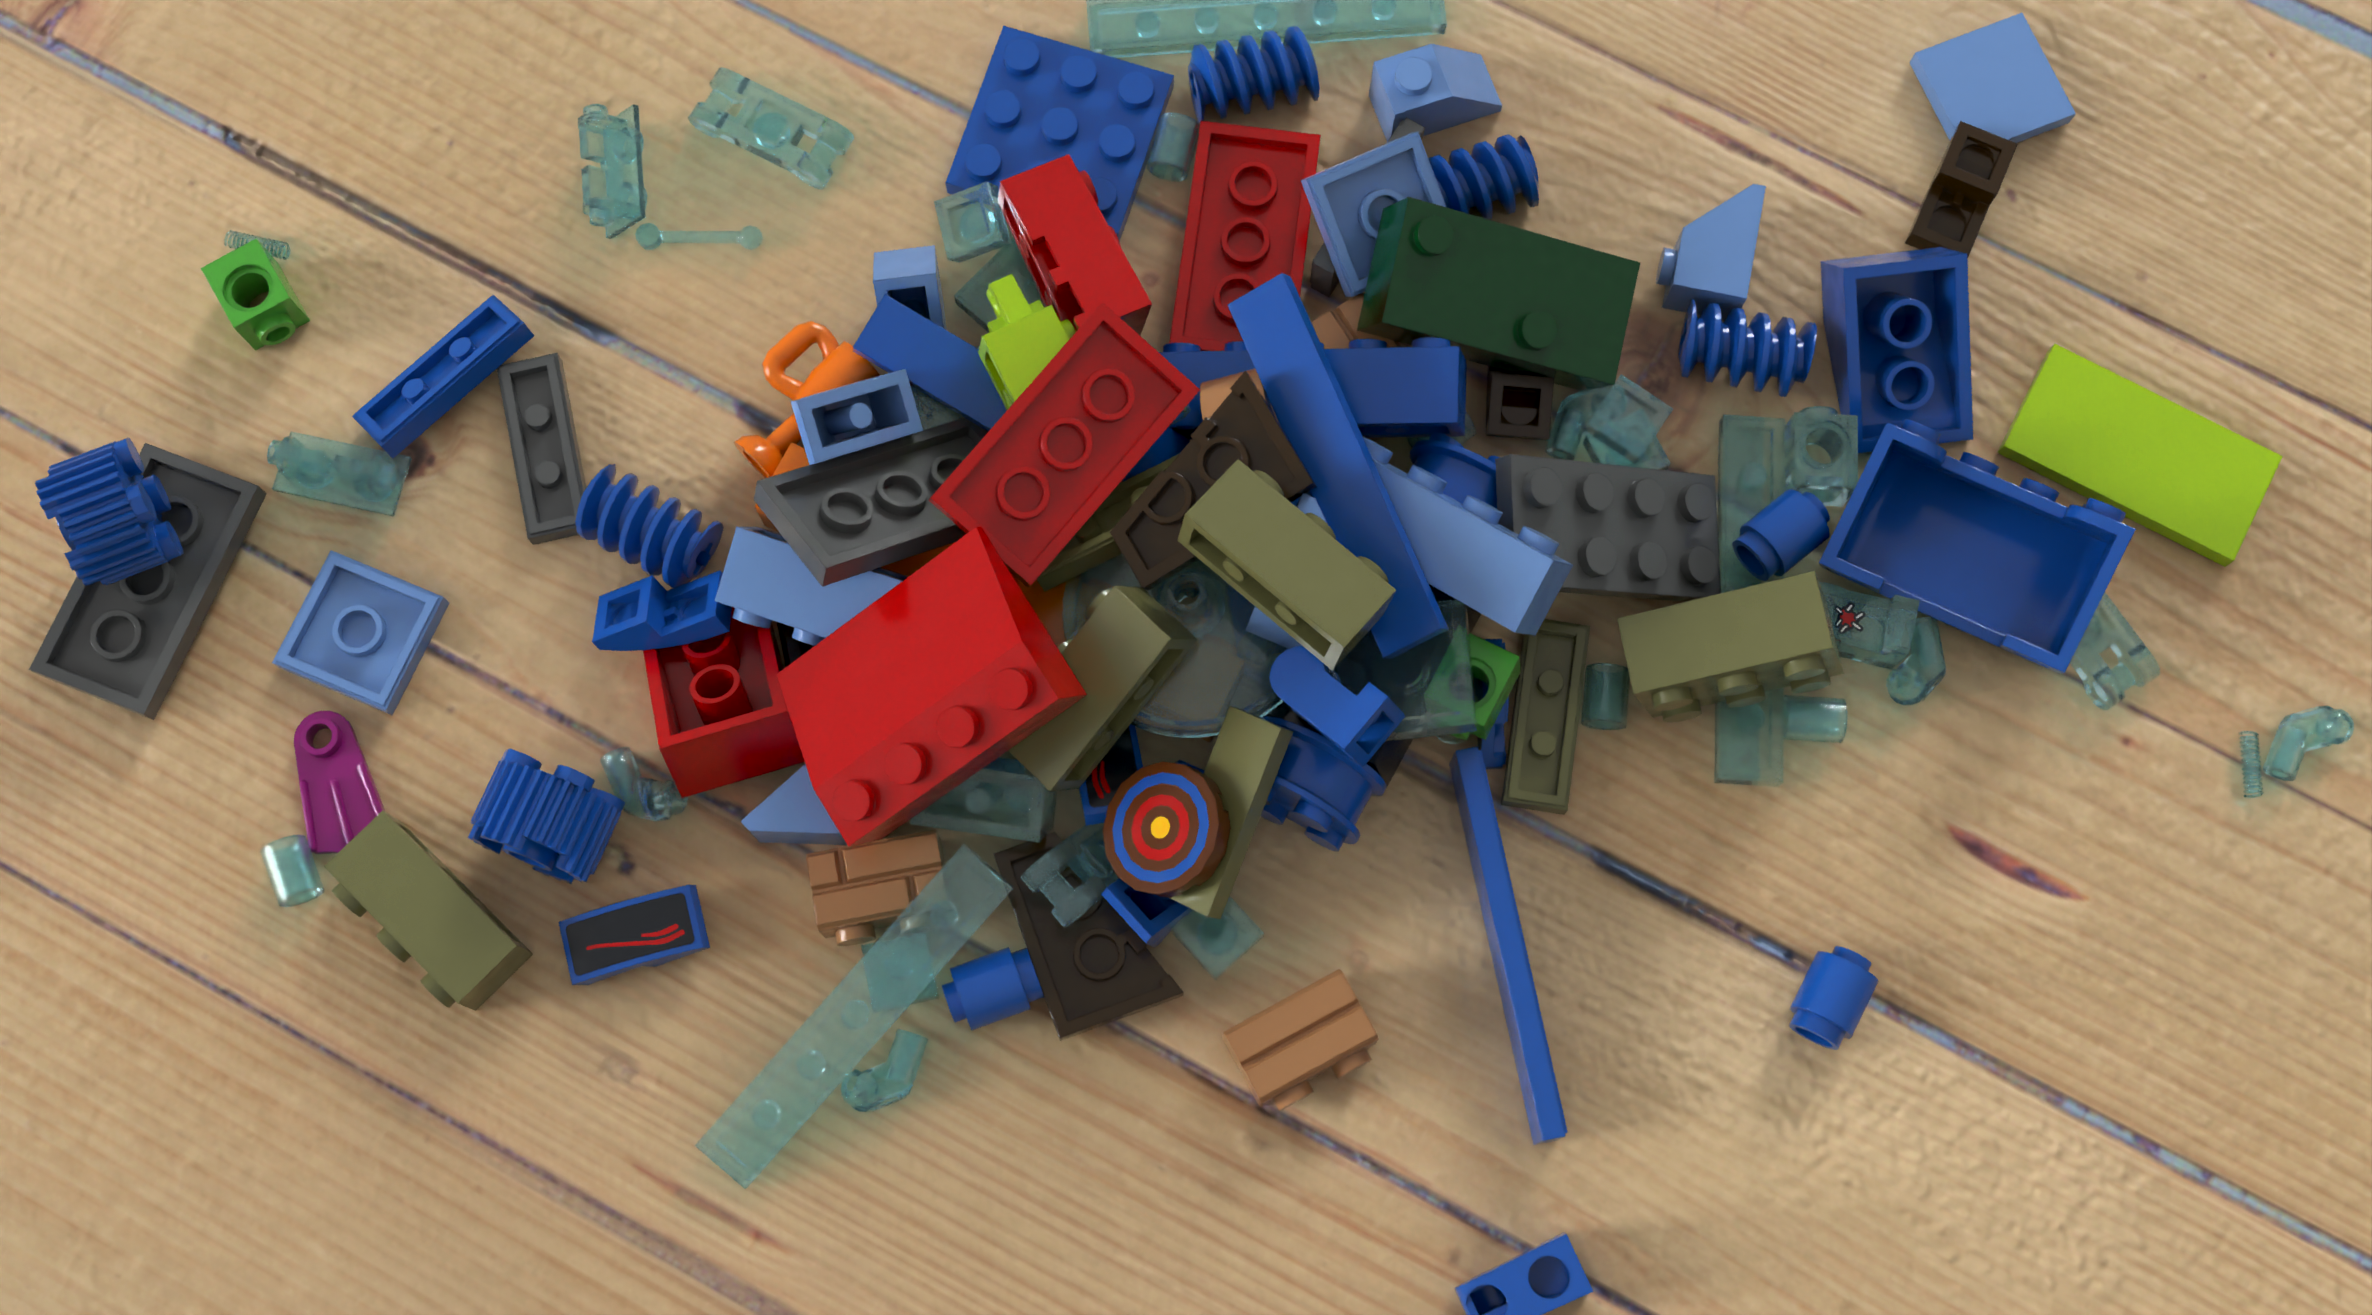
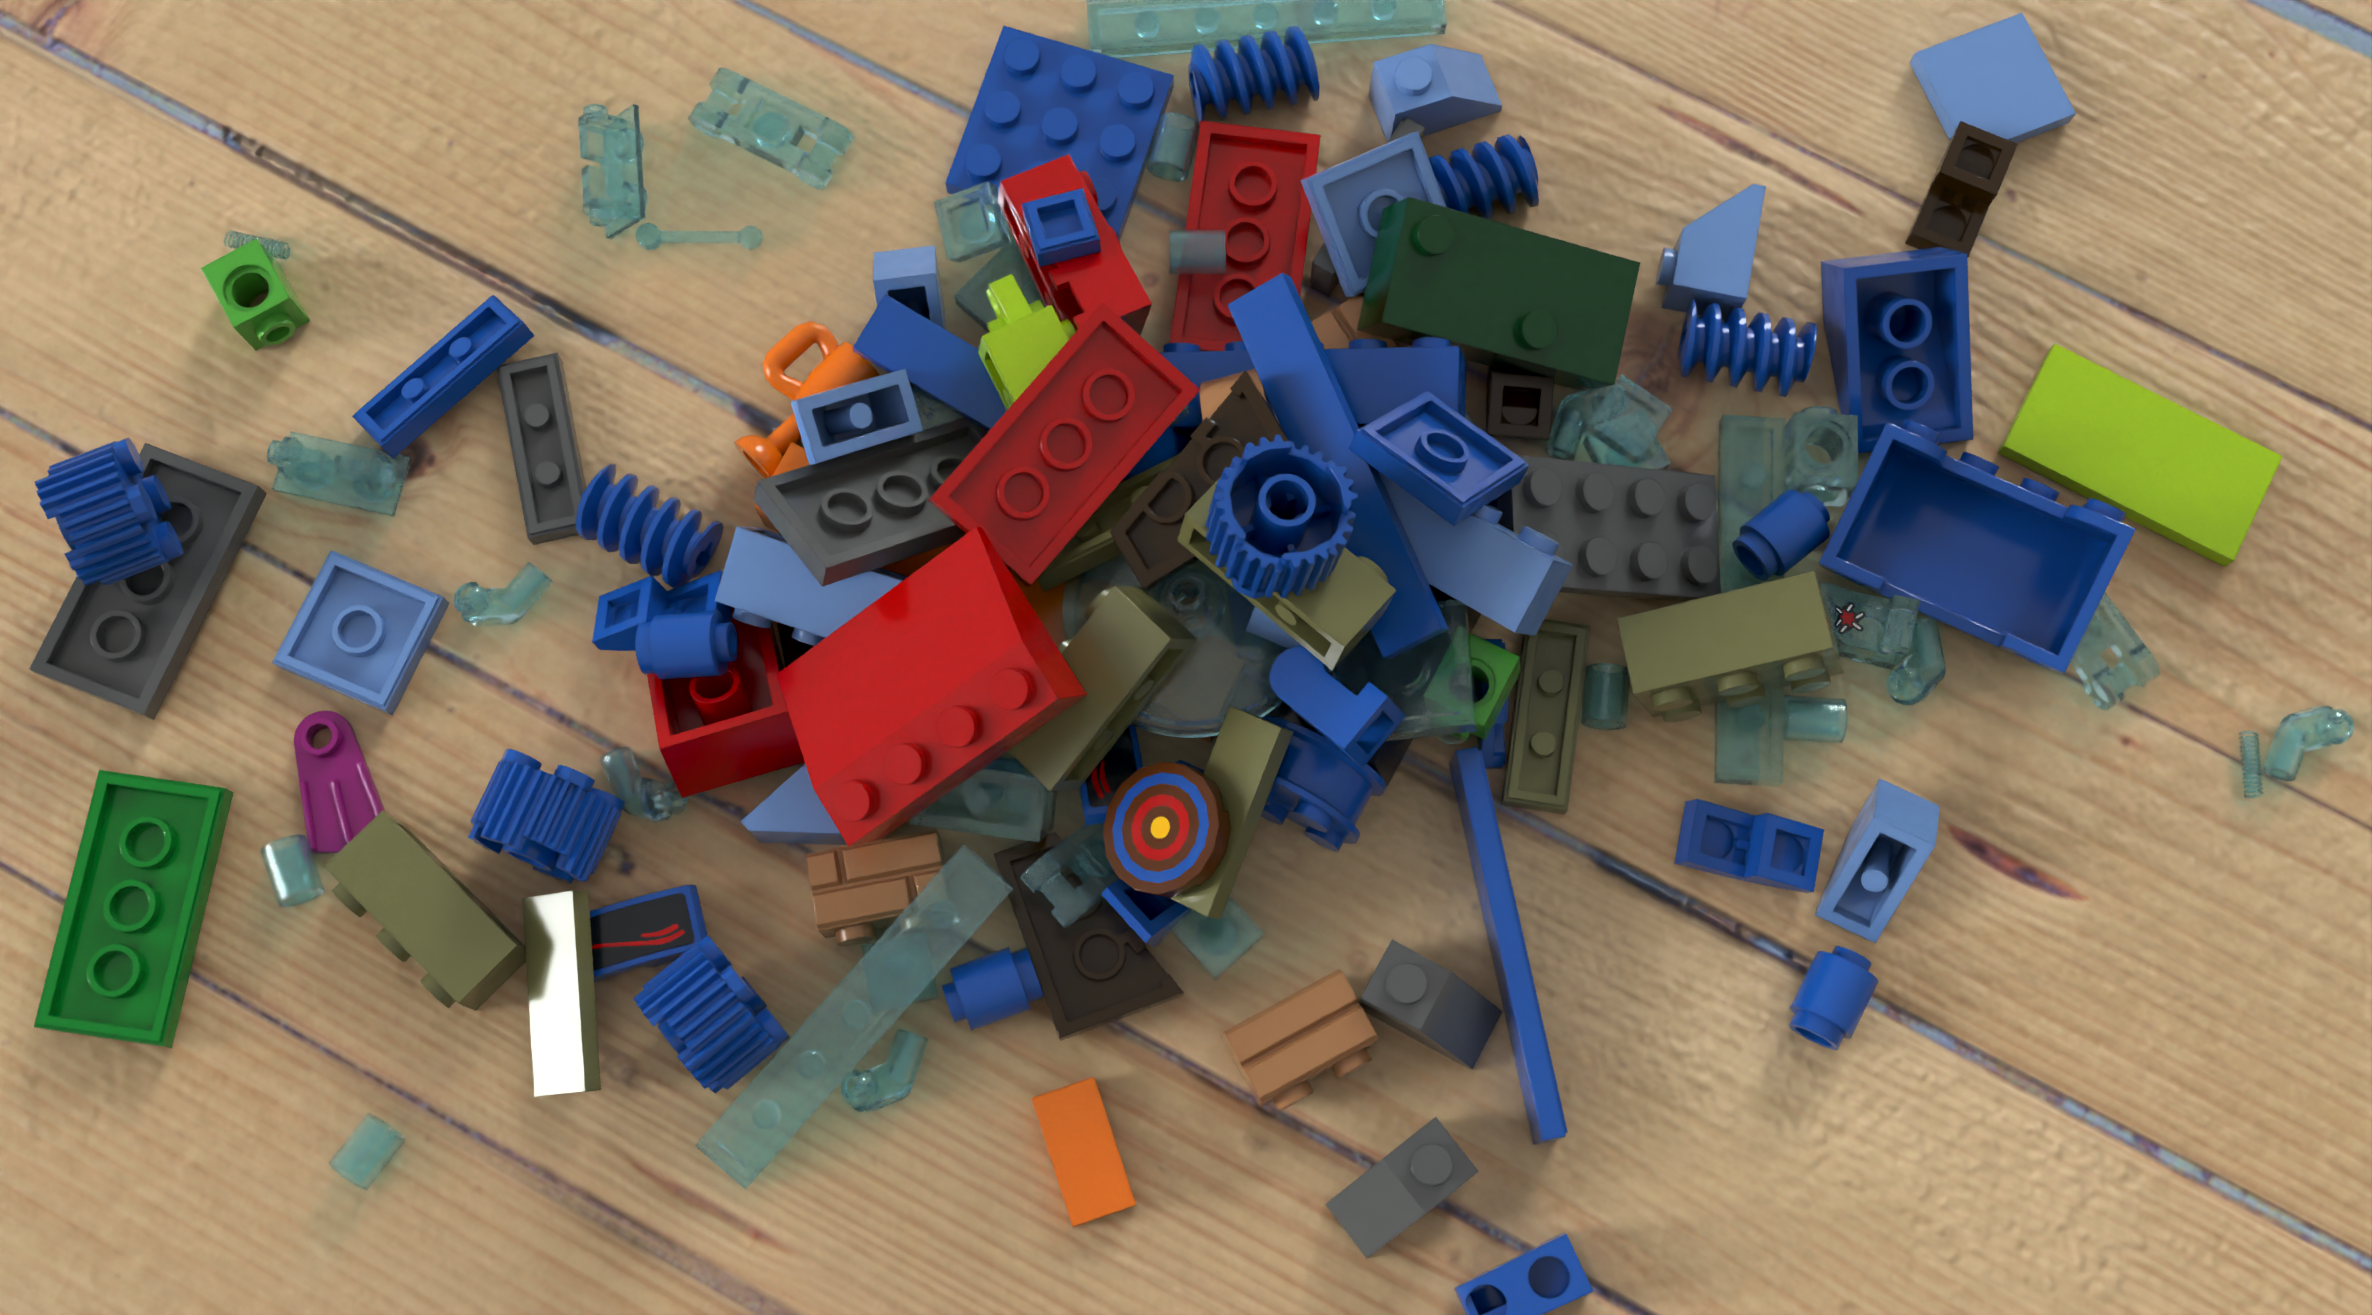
none -> green plate [34,770,234,1048]
none -> clear light blue hinge [329,1113,406,1190]
none -> clear light blue arm [453,562,553,627]
none -> tile [522,891,601,1097]
none -> blue brick [633,935,790,1094]
none -> blue brick [635,610,738,680]
none -> blue tile [1021,188,1101,267]
none -> orange tile [1031,1077,1137,1228]
none -> clear light blue hinge [1169,230,1226,274]
none -> blue brick [1205,435,1358,599]
none -> dark grey slope [1325,1117,1479,1258]
none -> blue tile [1348,392,1529,526]
none -> dark grey slope [1358,939,1503,1070]
none -> blue slope [1674,799,1824,893]
none -> medium blue slope [1815,778,1940,943]

